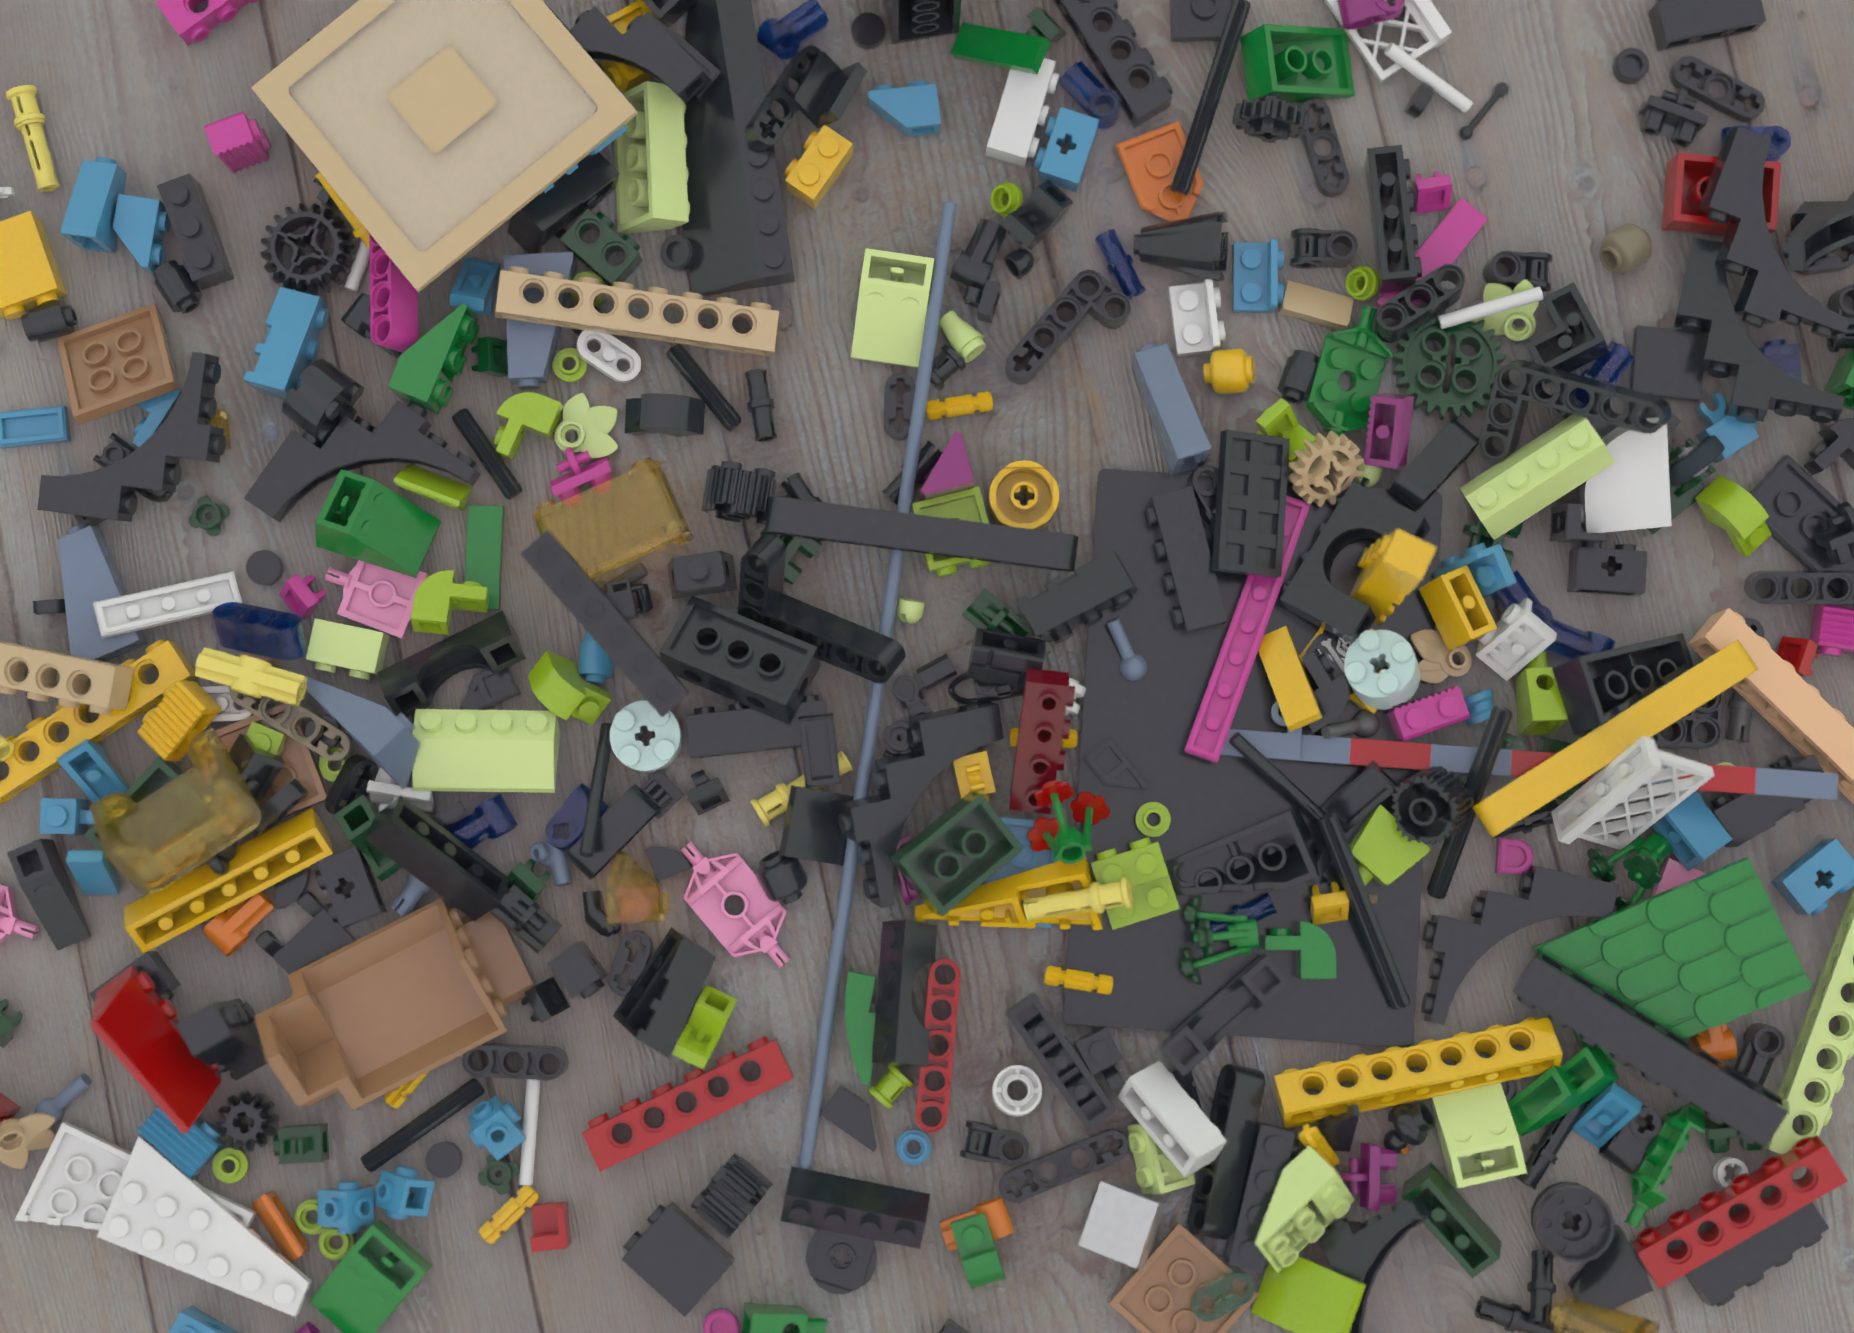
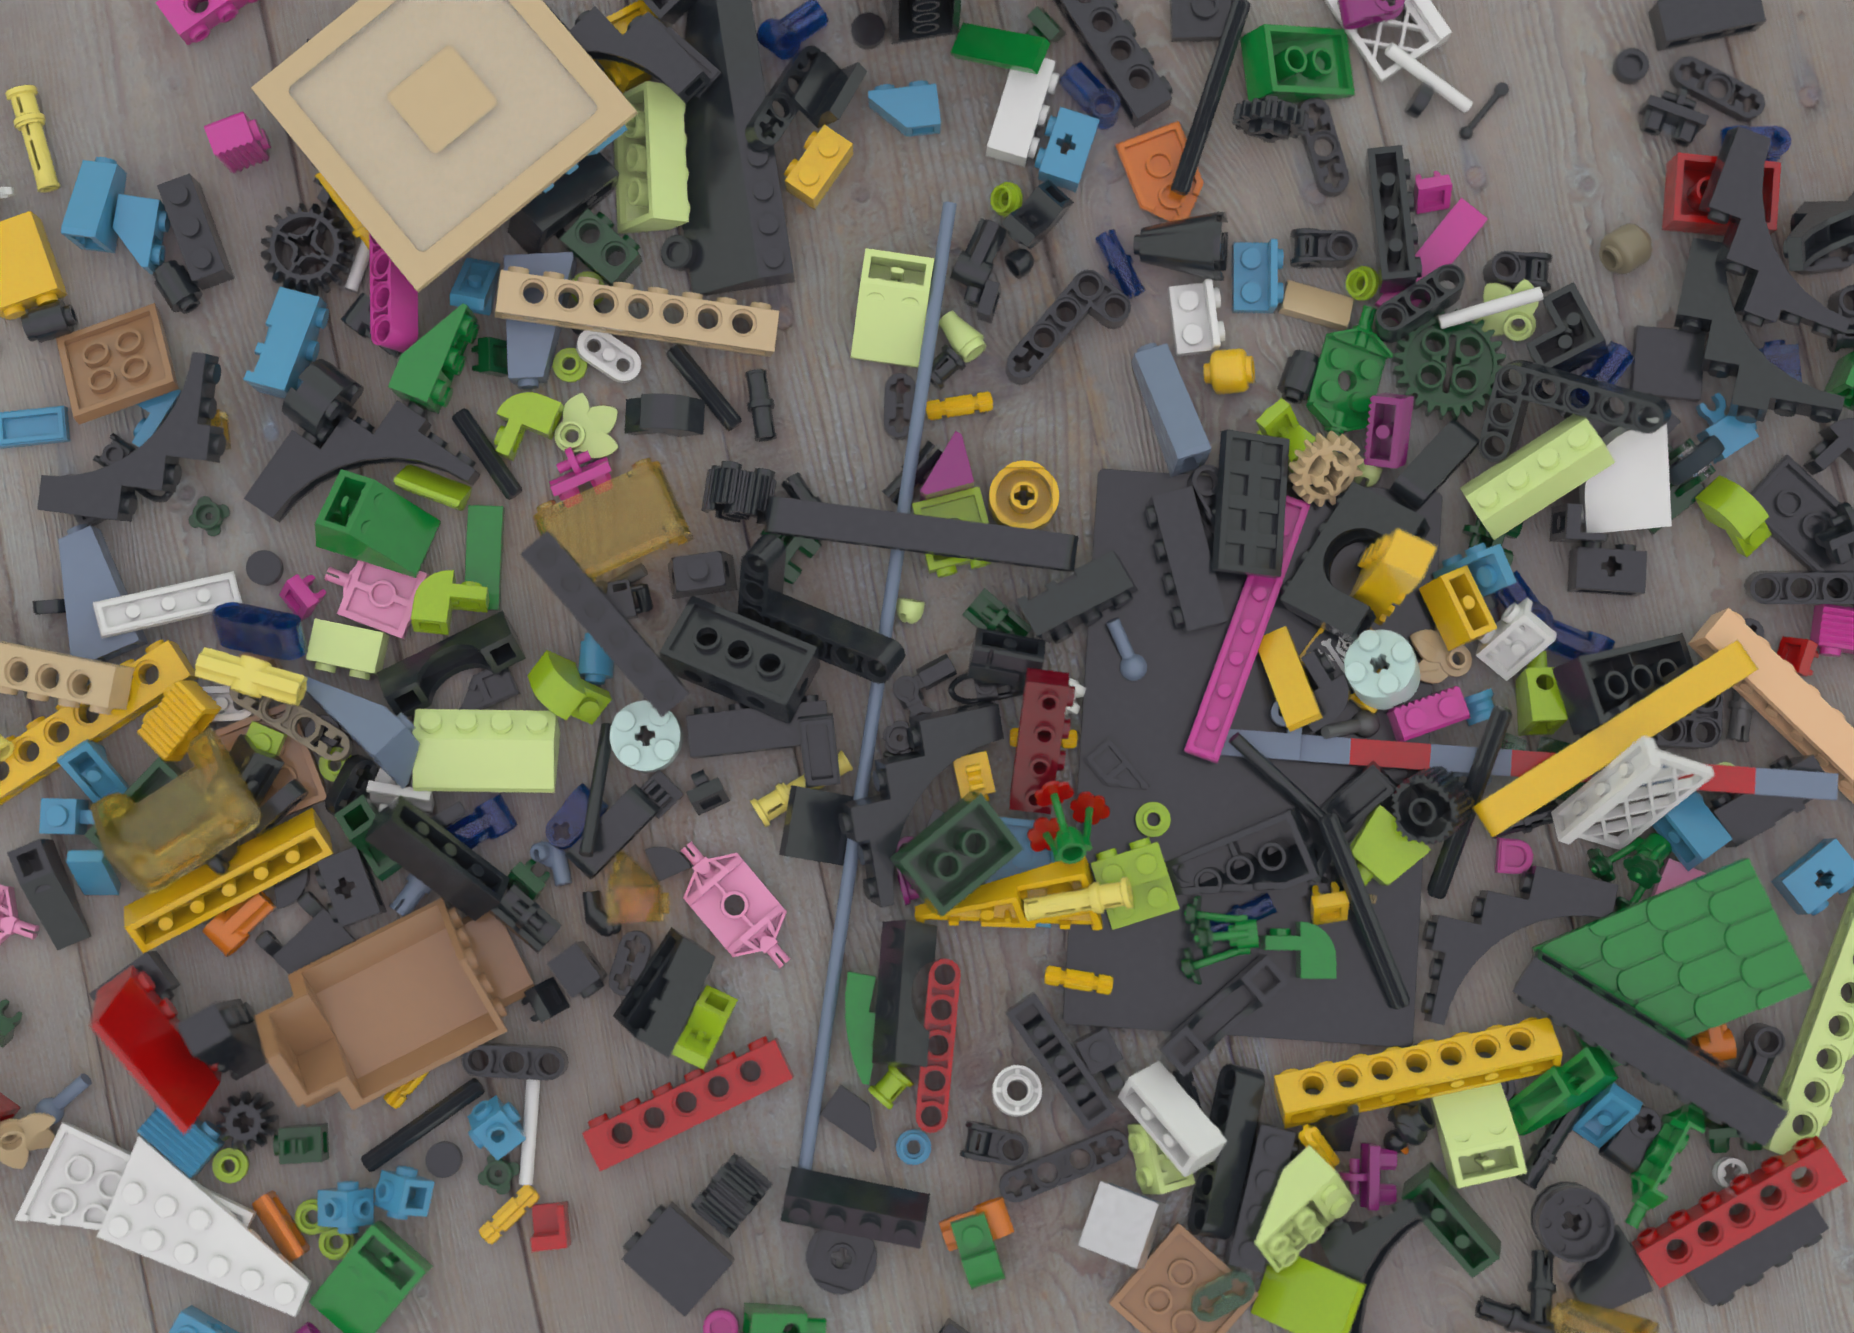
black head [756,850,808,904] -> none

